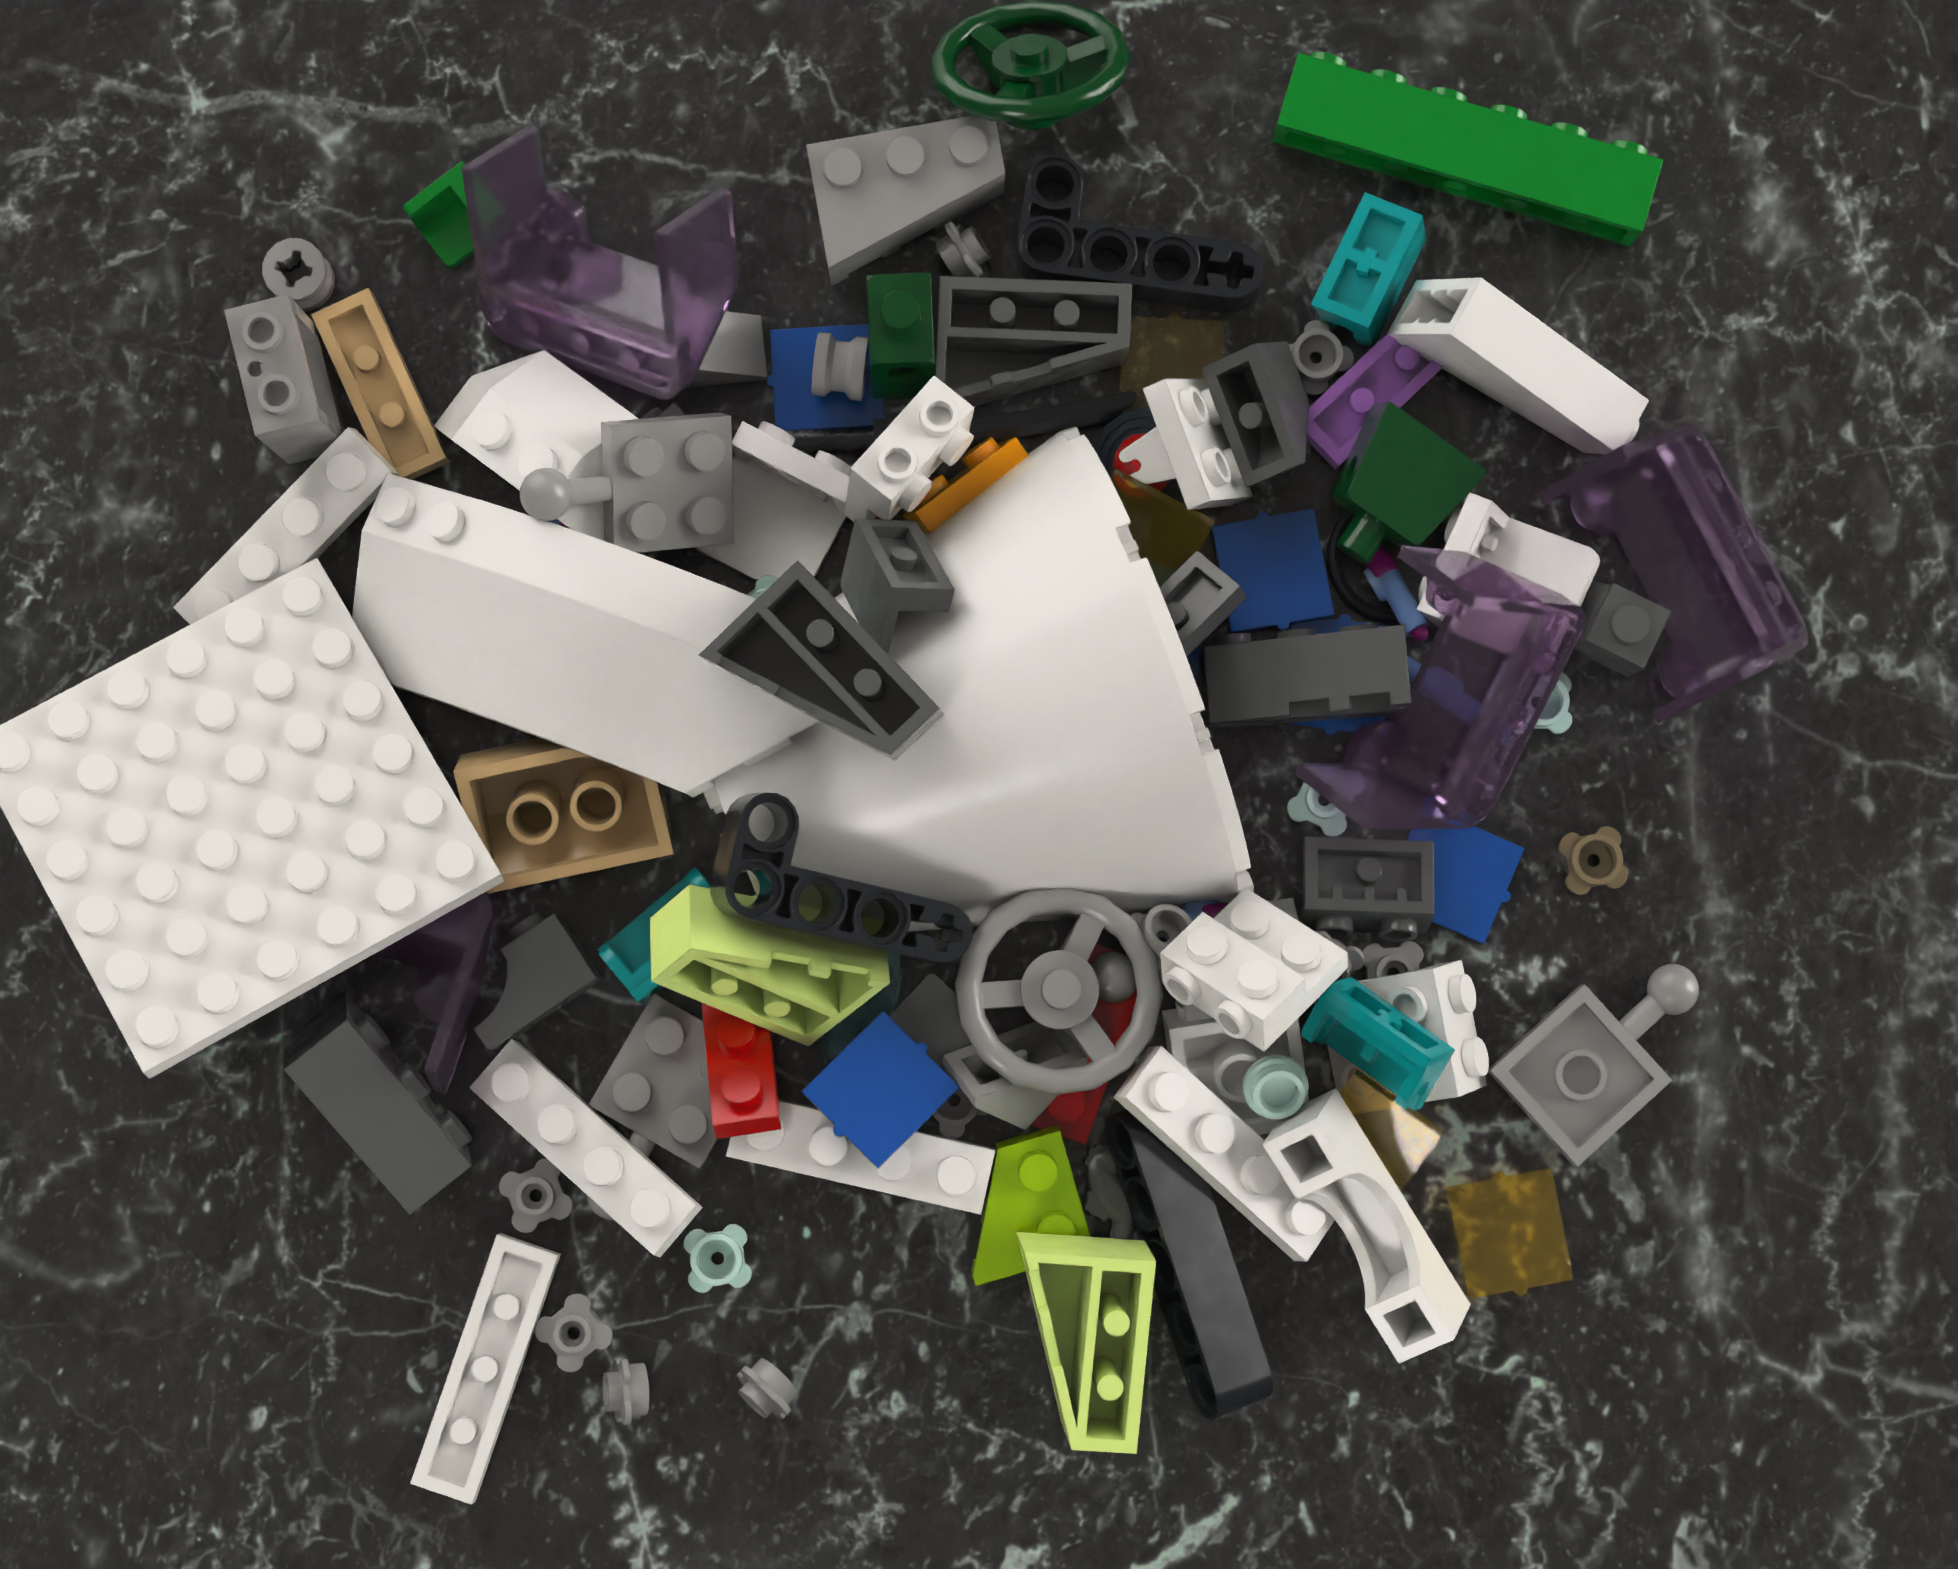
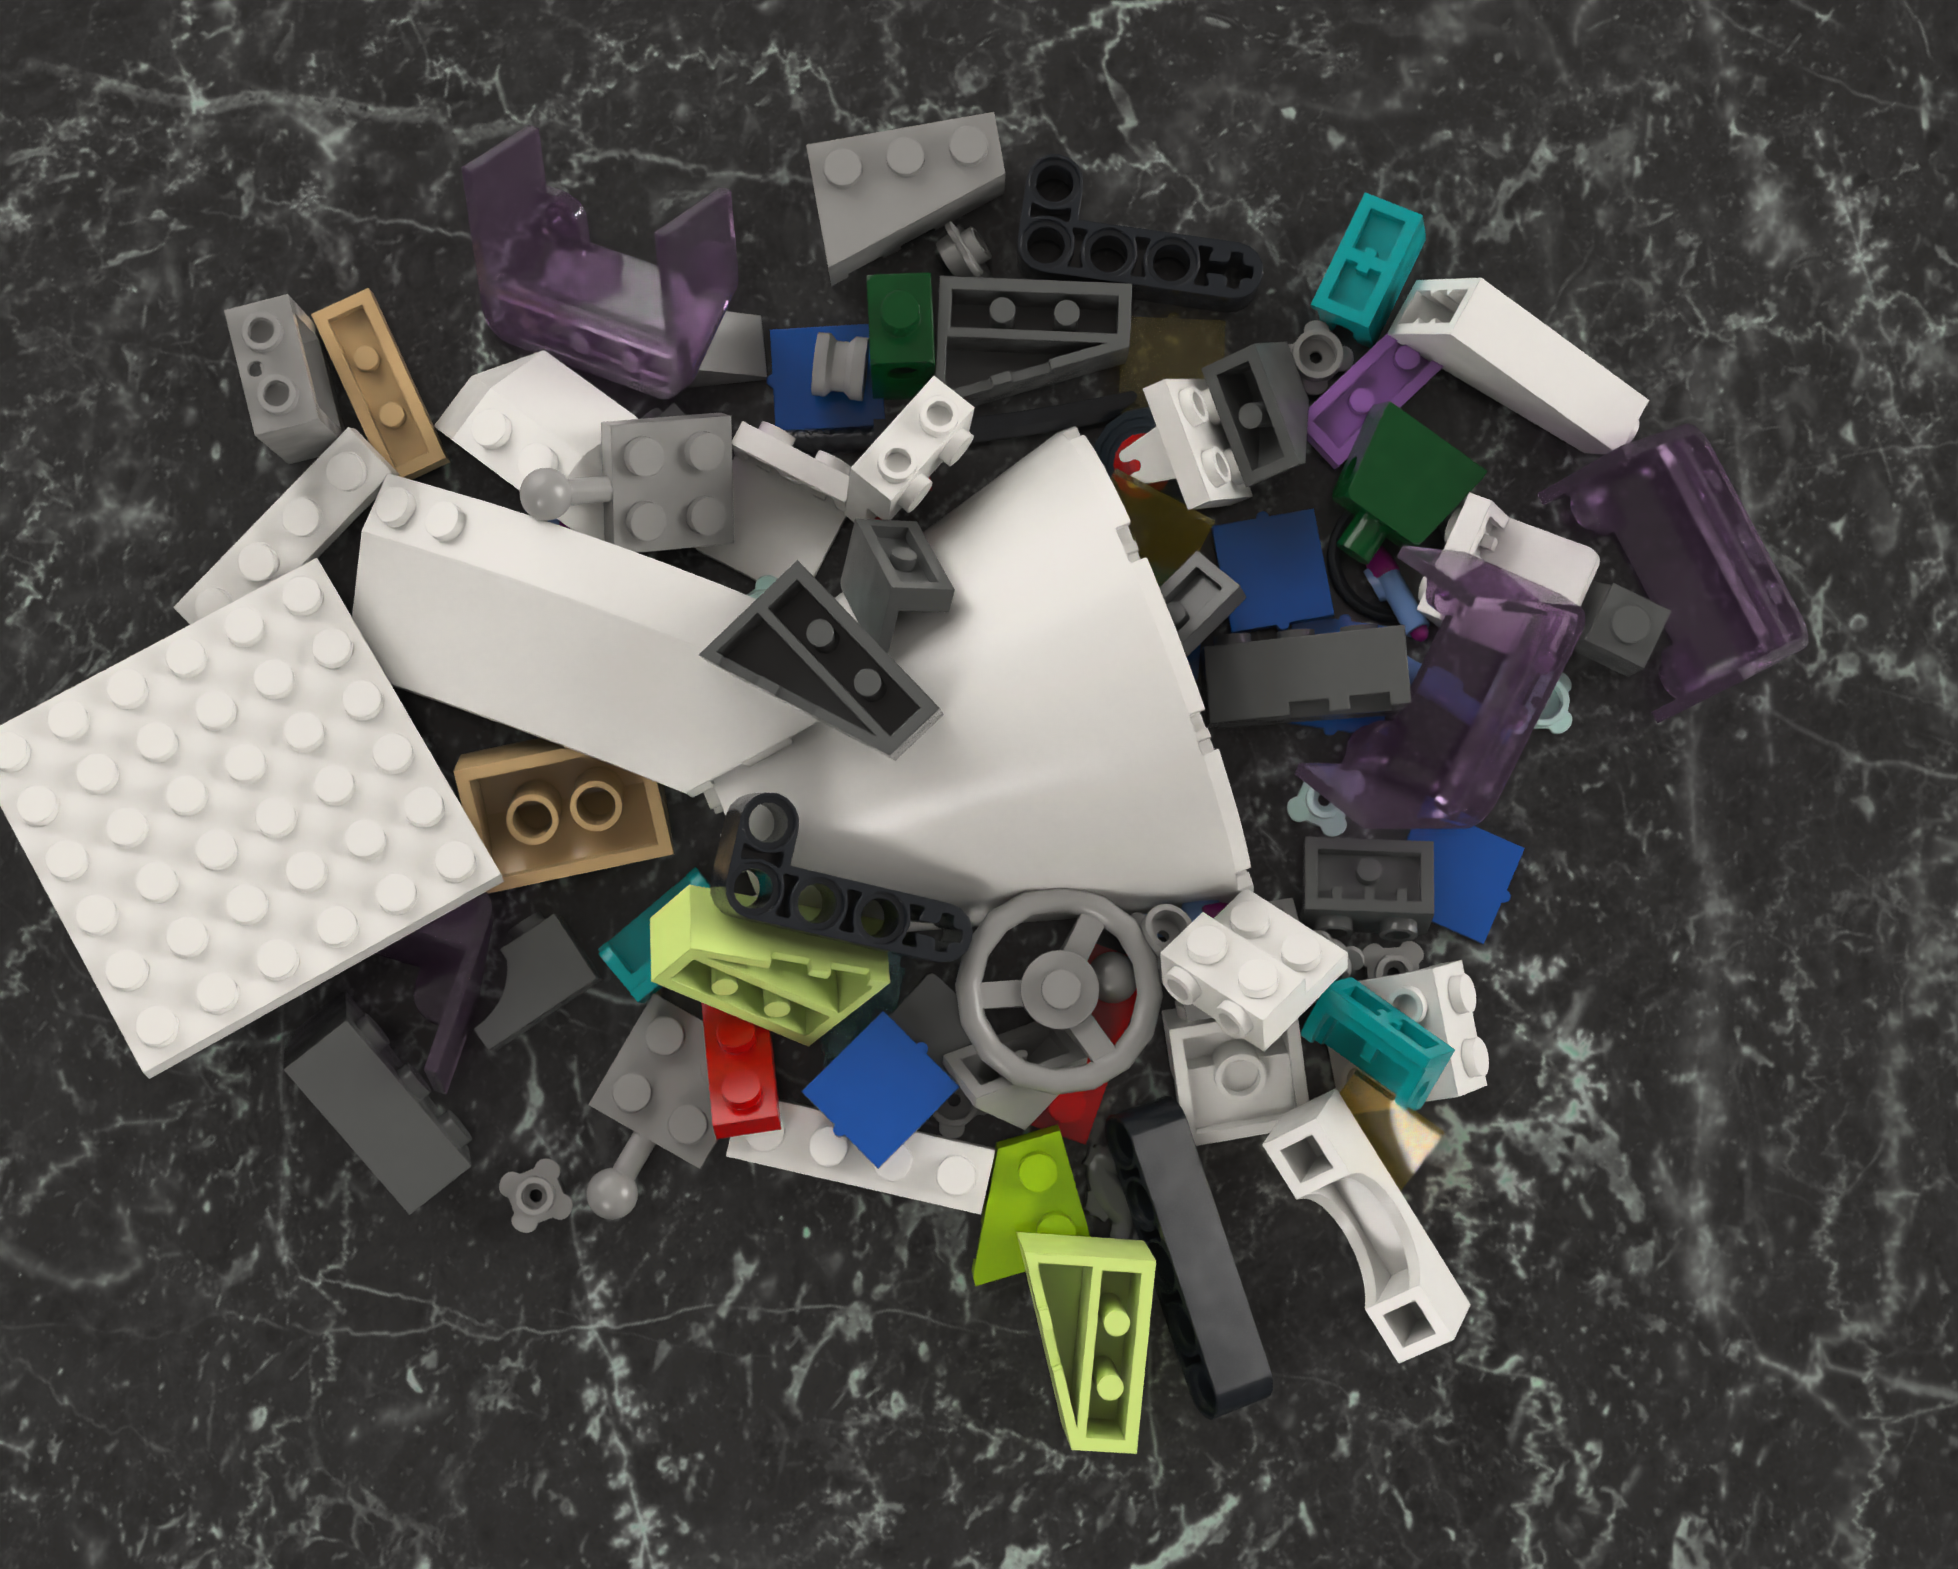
light grey wheel [262,238,335,311] -> none
green panel [403,161,510,269] -> none
white plate [410,1233,561,1505] -> none
white plate [469,1039,703,1257] -> none
light grey plate [535,1294,613,1372] -> none
light grey plate [603,1357,649,1425] -> none
light aqua plate [684,1224,752,1293] -> none
light grey plate [736,1358,798,1419] -> none
light orange plate [903,436,1029,533] -> none
dark green piece [929,0,1131,130] -> none
white plate [1113,1046,1335,1262] -> none
light aqua plate [1243,1055,1309,1119] -> none
green brick [1271,52,1664,247] -> none
clear yellow piece [1446,1168,1573,1299] -> none
light grey plate [1488,964,1699,1167] -> none
dark tan plate [1558,826,1628,895] -> none

